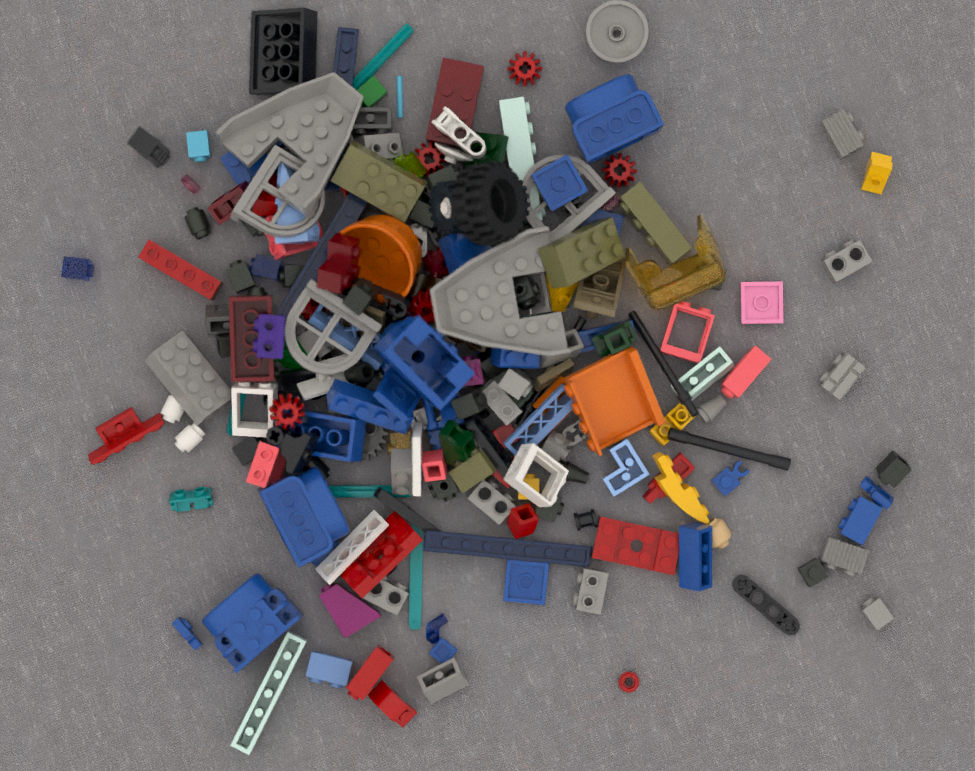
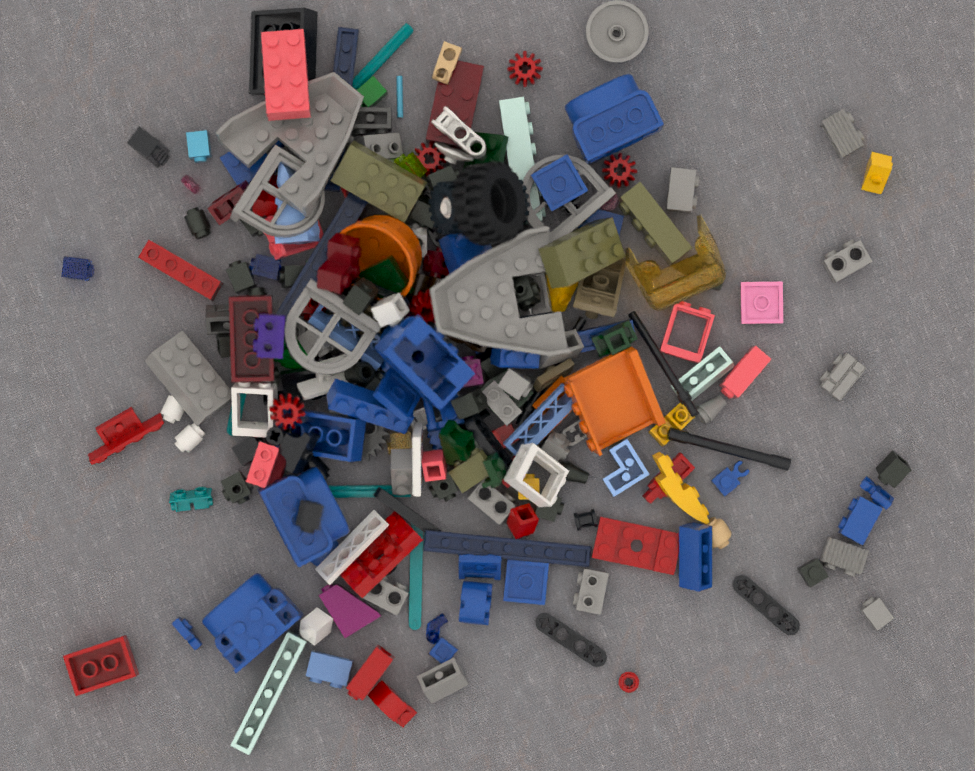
none -> red brick [63,635,139,696]
none -> pearl dark grey brick [221,471,254,505]
none -> coral brick [261,29,311,121]
none -> black brick [296,499,325,534]
none -> white brick [299,607,333,646]
none -> dark green plate [359,255,414,298]
none -> white brick [371,292,410,327]
none -> tan leg [432,41,462,85]
none -> blue plate [459,554,501,580]
none -> blue brick [459,581,493,625]
none -> dark green bracket [481,452,507,488]
none -> black beam [535,613,607,667]
none -> light grey brick [665,167,699,213]

